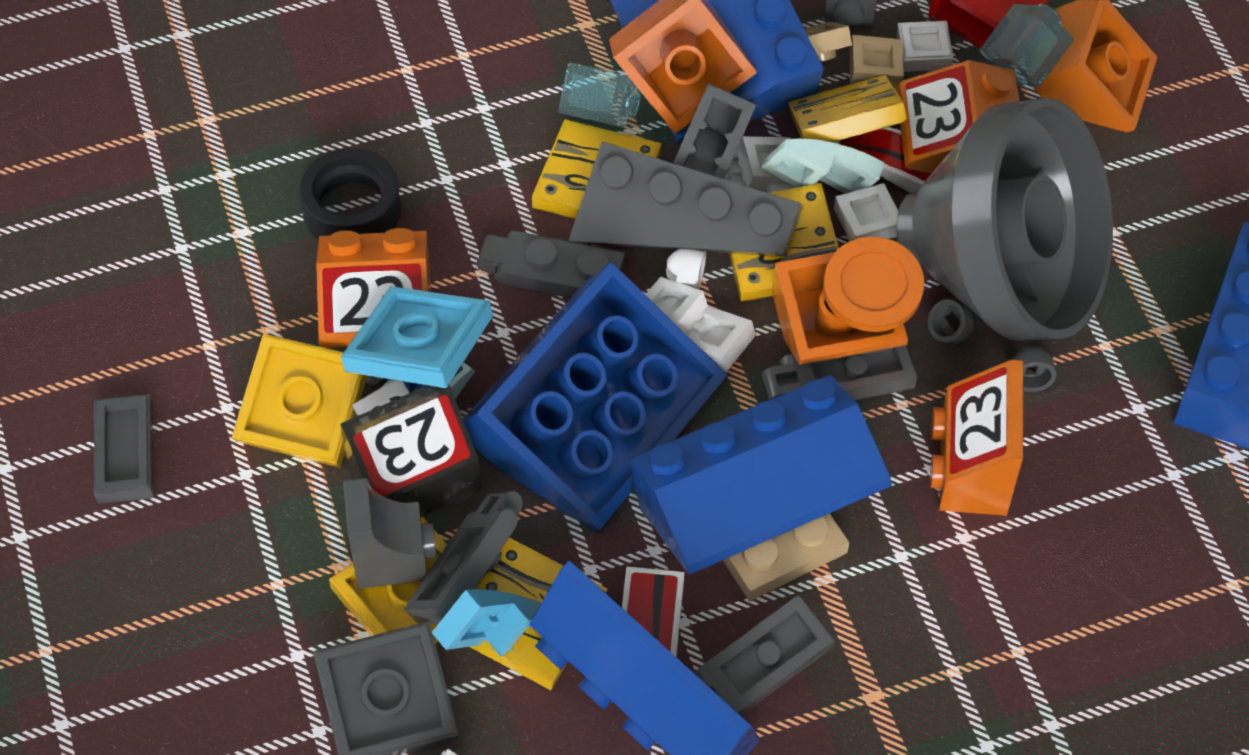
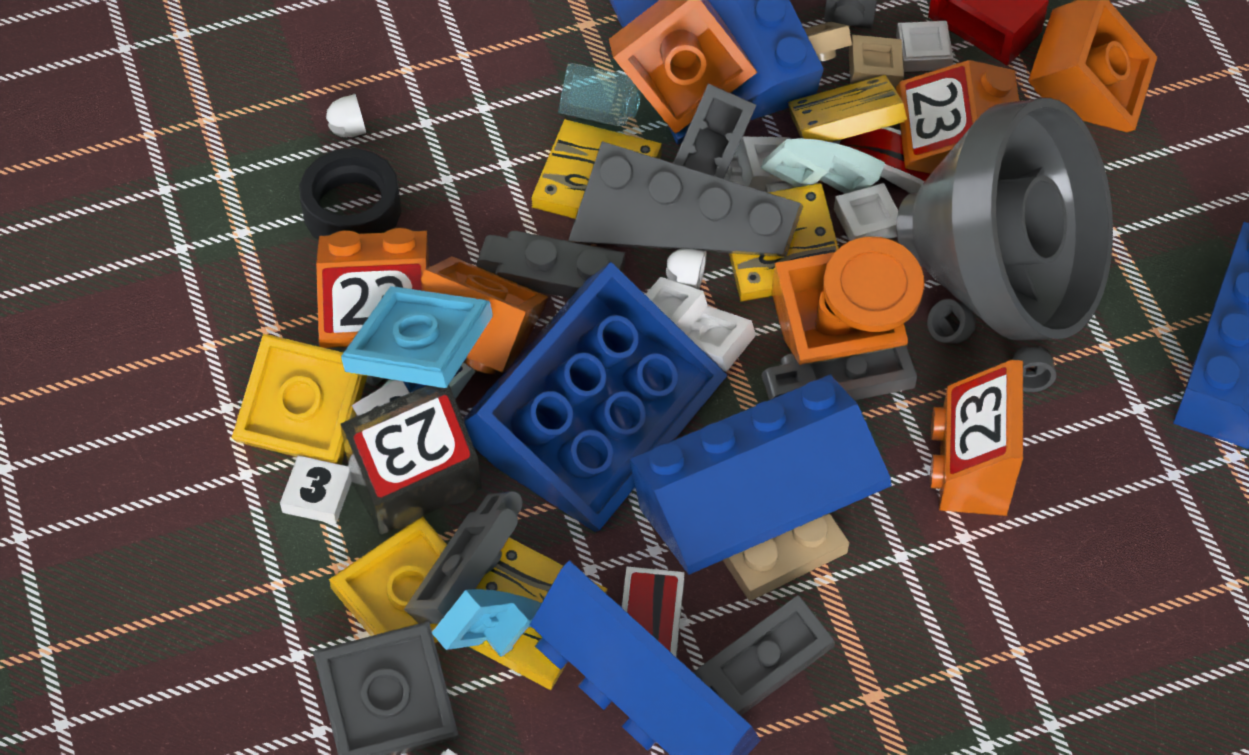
dark grey tile [94,394,154,504] -> none
dark grey arch [343,478,437,589] -> none
clear light blue brick [979,4,1074,87] -> none
none -> white tile [280,456,353,524]
none -> white hinge [326,94,366,137]
none -> orange slope [421,256,549,374]

